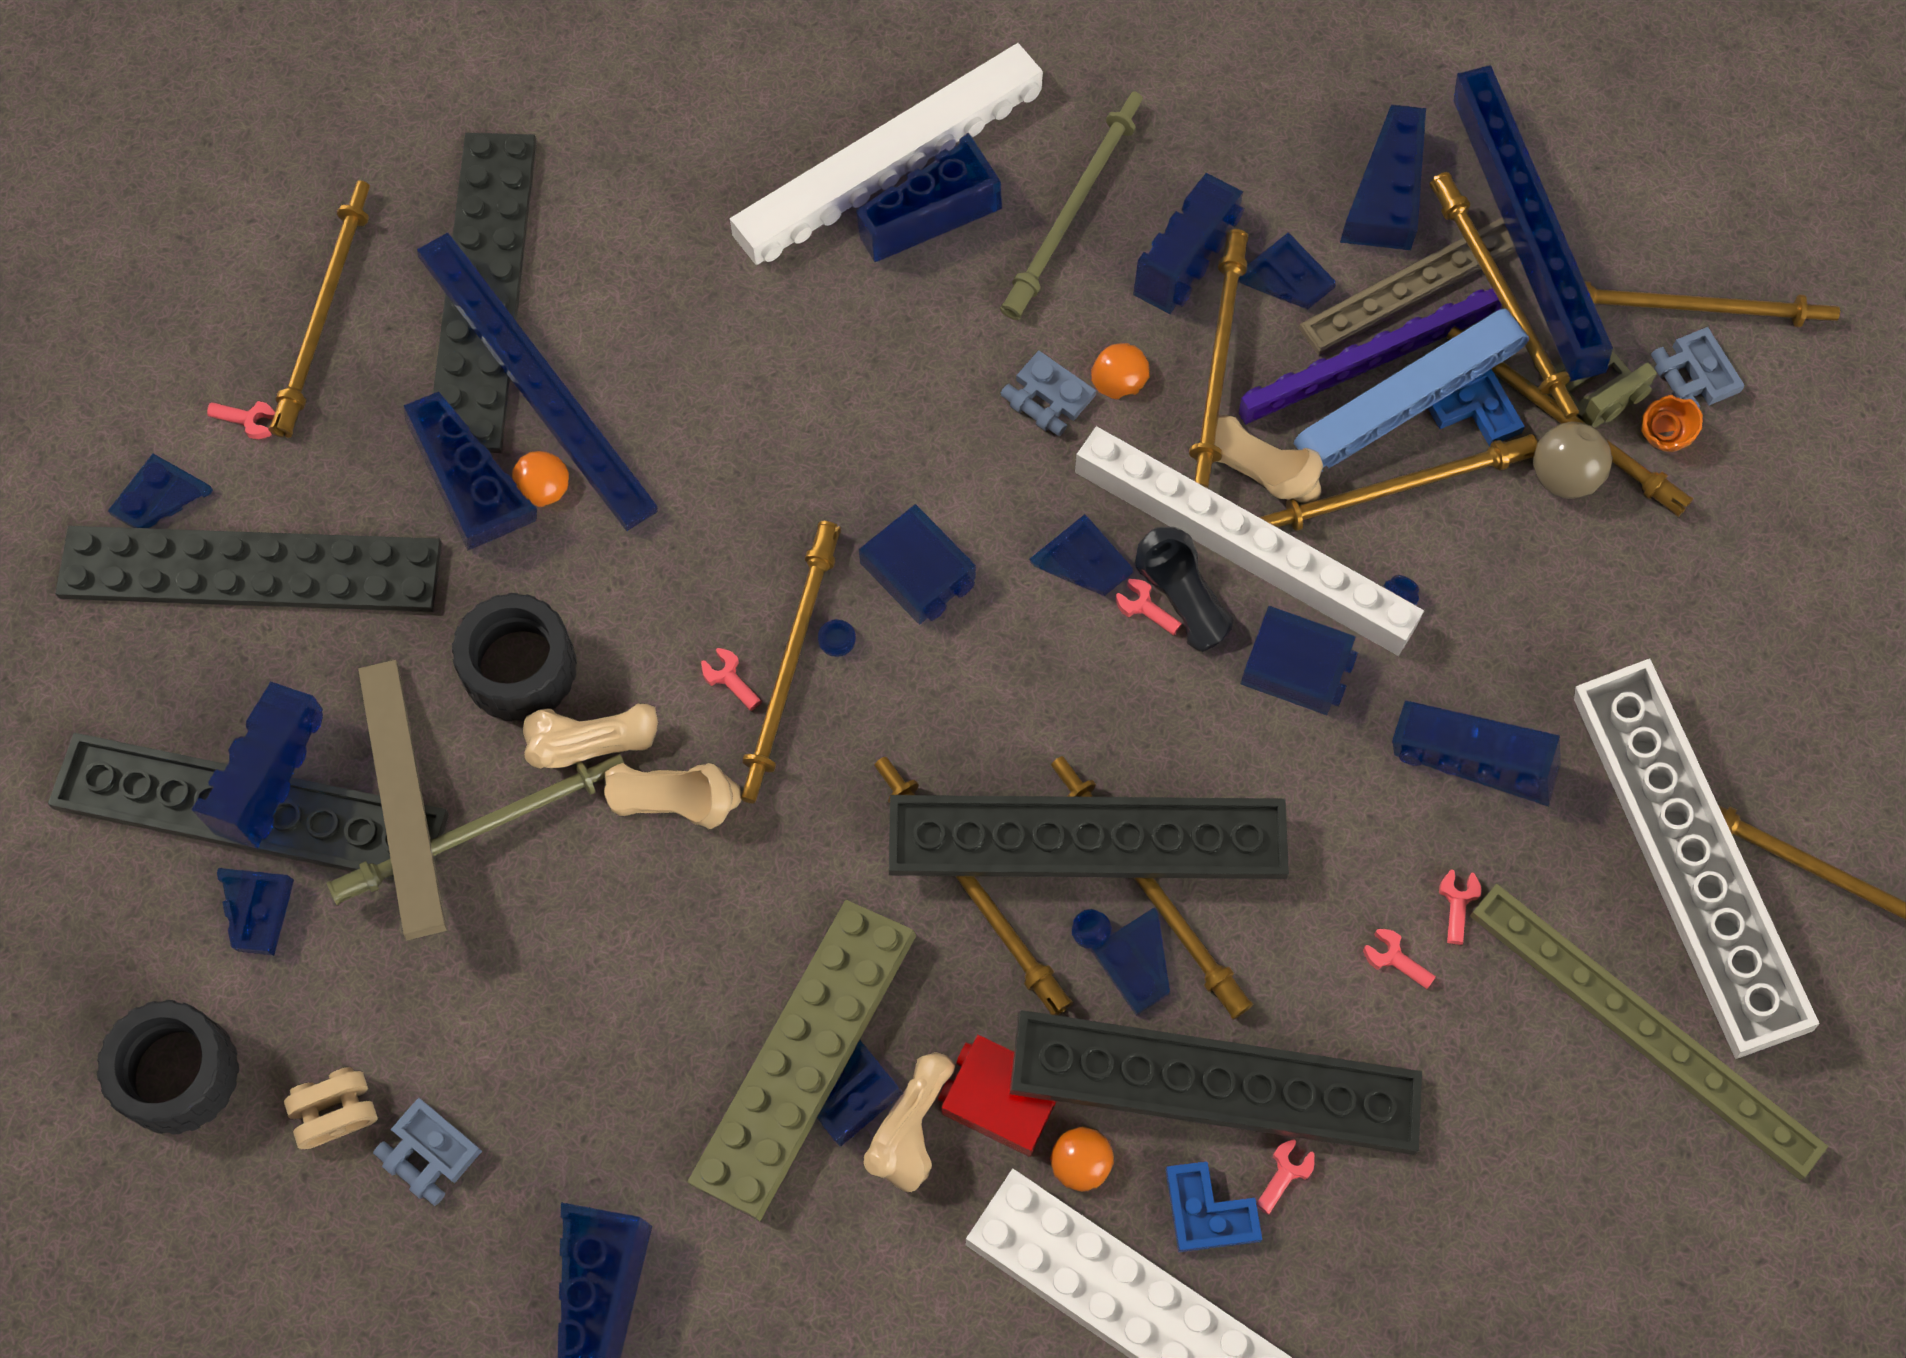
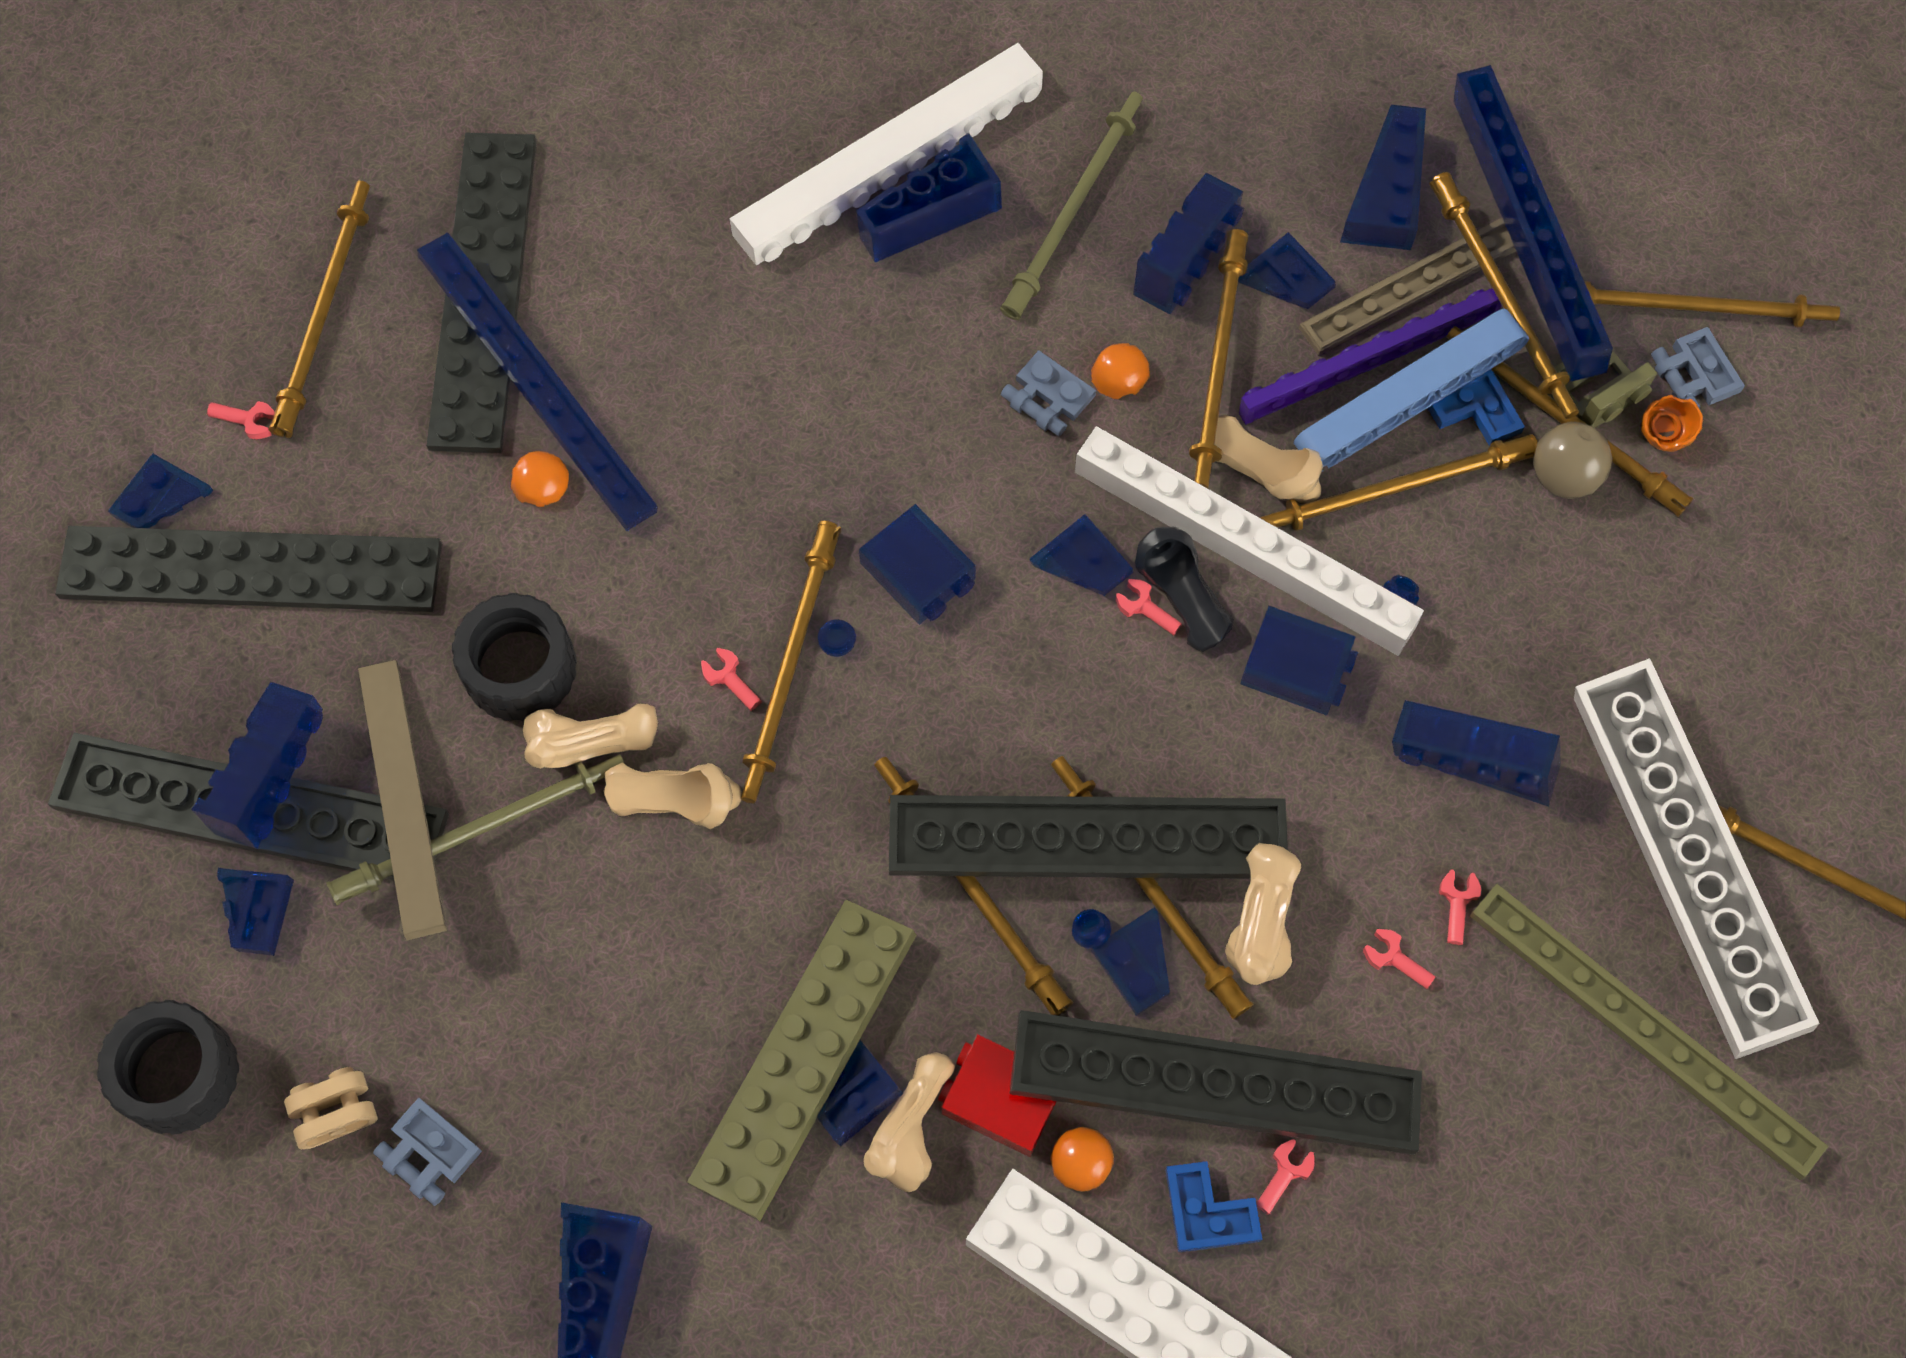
clear blue wedge [404,392,537,551] -> none
none -> tan hair [1225,843,1301,985]

